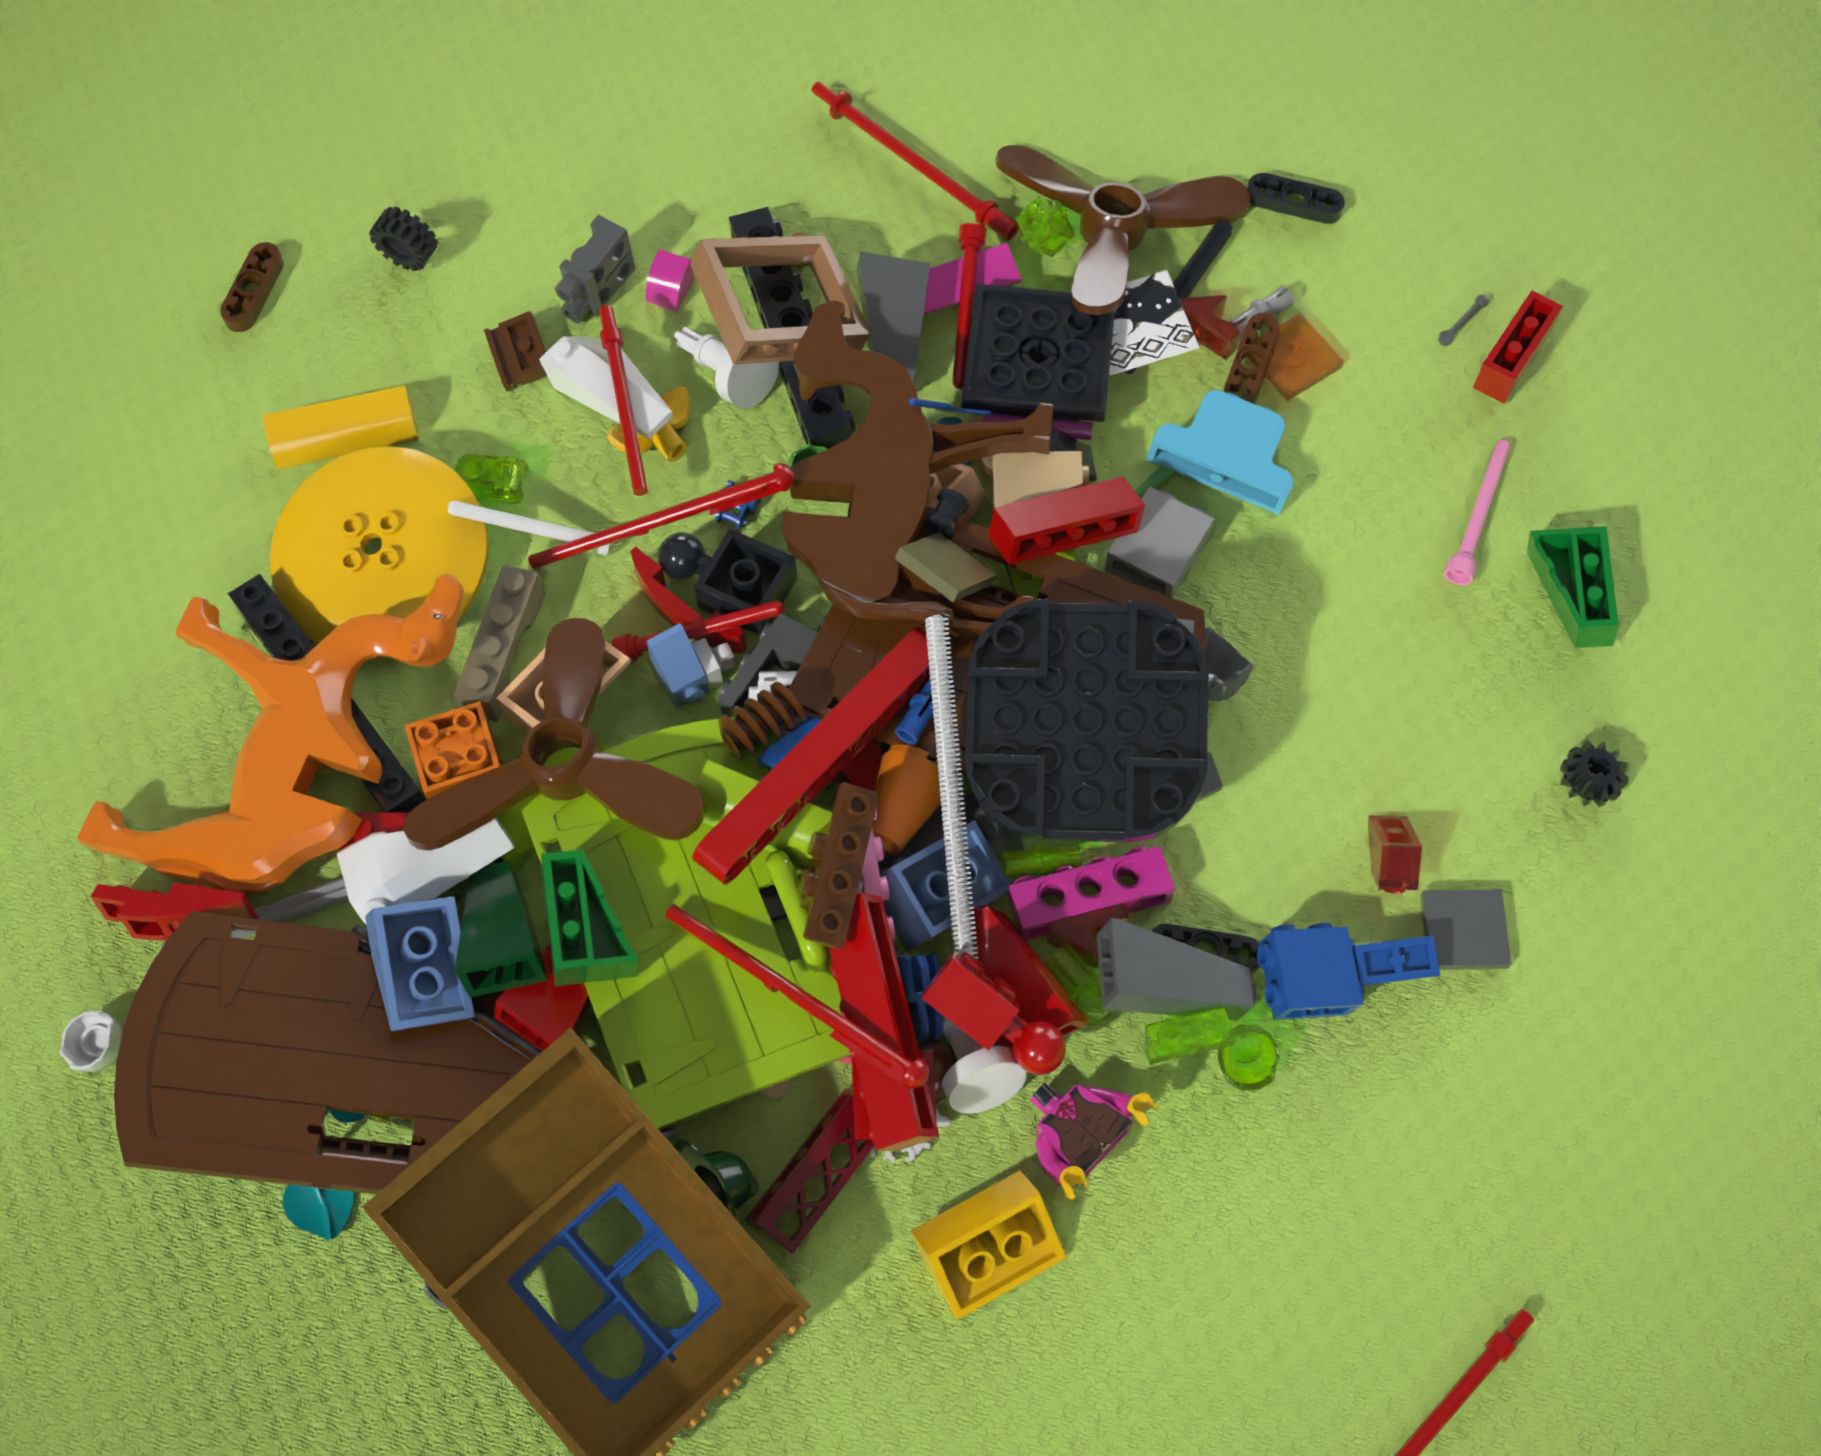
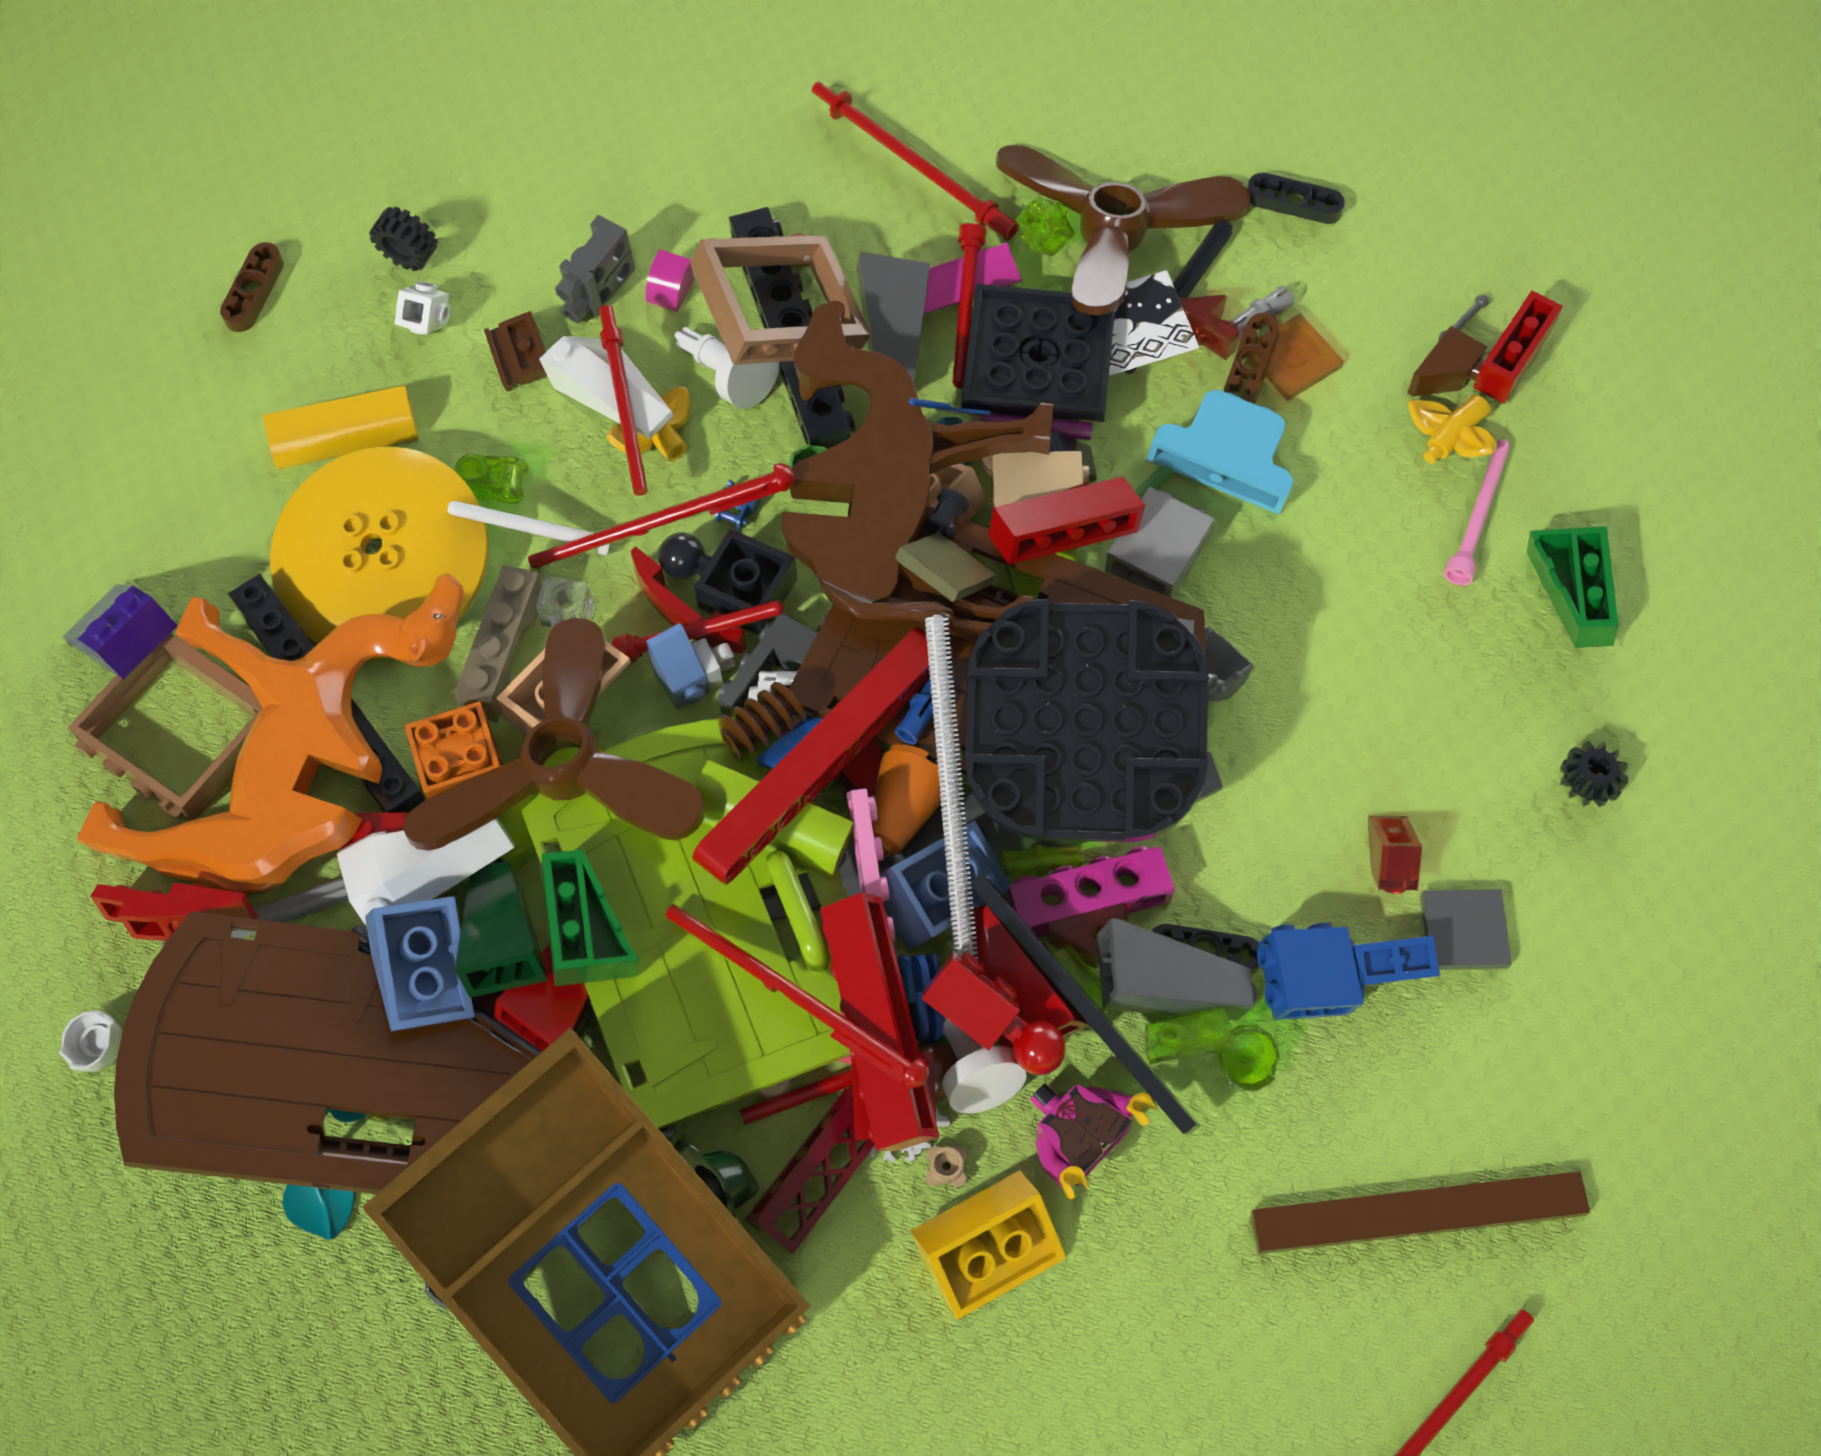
reddish brown bracket [798,782,879,949] -> none
none -> dark purple slope [63,585,178,680]
none -> medium nougat window [68,633,262,821]
none -> white brick [394,281,450,335]
none -> clear brick [536,576,597,627]
none -> red bar [740,1069,852,1125]
none -> tan plate [926,1146,967,1188]
none -> black tile [971,874,1201,1135]
none -> reddish brown tile [1250,1171,1590,1254]
none -> reddish brown slope [1407,326,1487,396]
none -> yellow plant [1408,395,1497,464]

